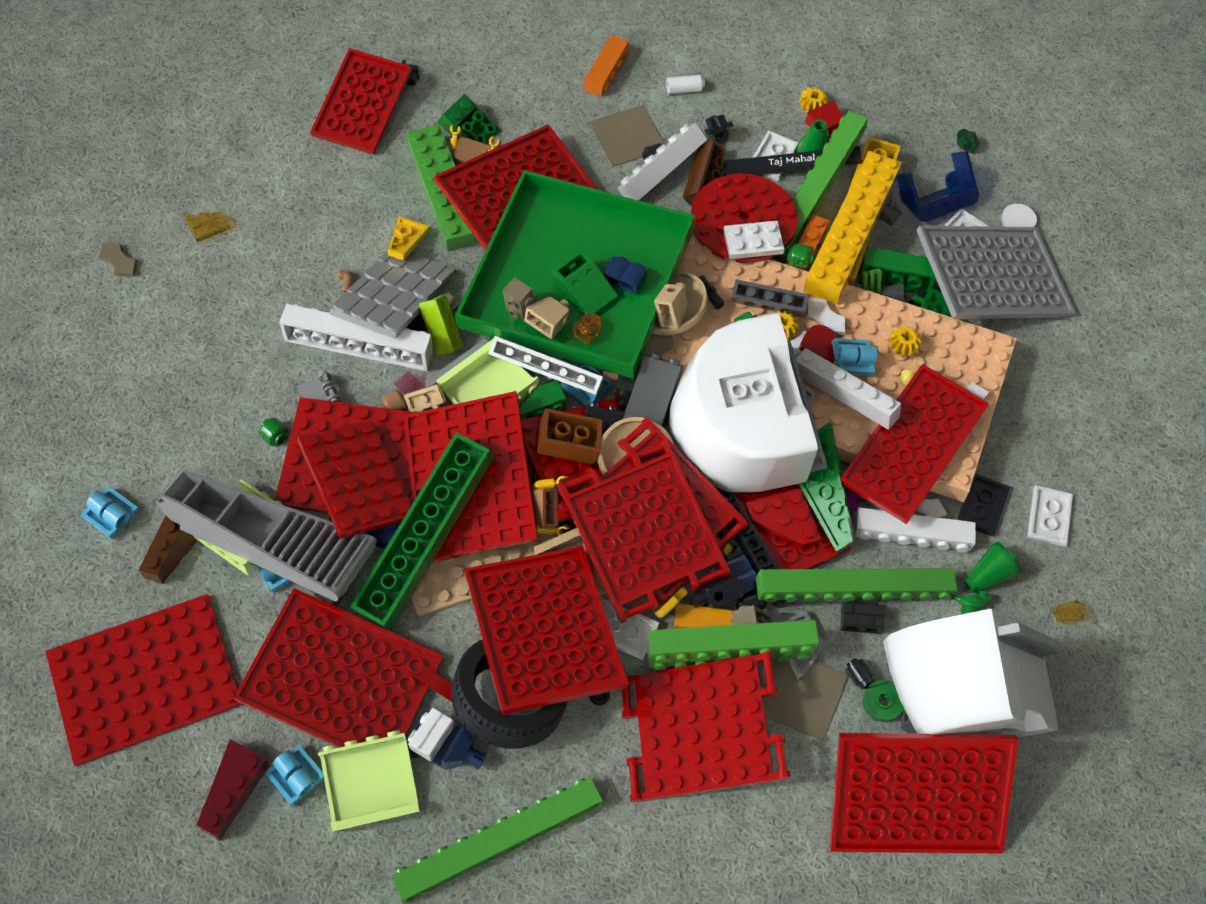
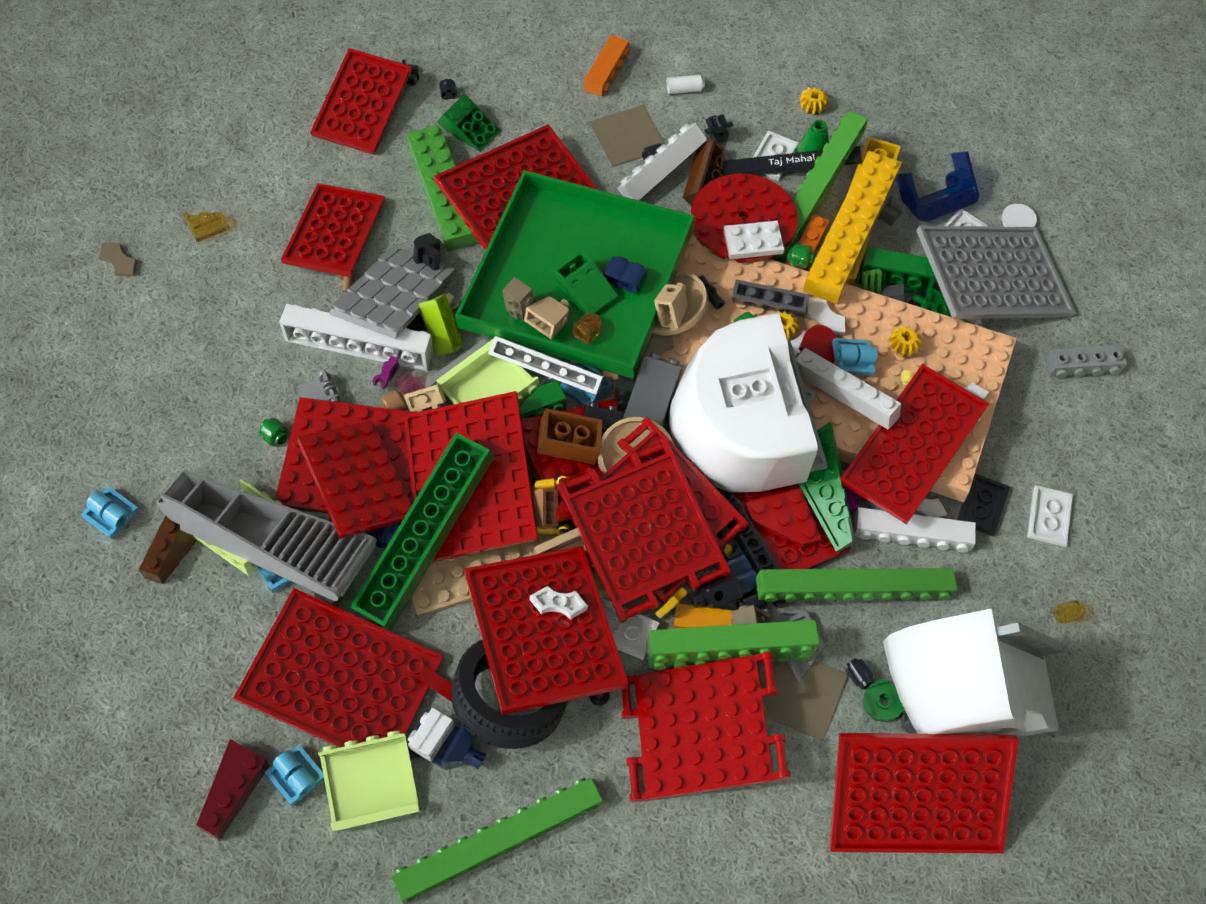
red plate [45,594,243,767] -> none
yellow wing [388,216,430,260] -> none
medium nougat torso [449,125,502,166] -> none
red torso [805,100,843,136] -> none
pearl dark grey brick [840,600,884,634] -> none
green animal [952,591,992,615] -> none
dark green rock [957,129,980,153] -> none
green cone [964,541,1023,593] -> none
none -> red plate [281,183,385,277]
none -> magenta plate [372,356,399,390]
none -> black brick [413,233,441,270]
none -> black wheel [439,79,457,100]
none -> white tile [530,586,588,620]
none -> light grey brick [1045,345,1127,378]

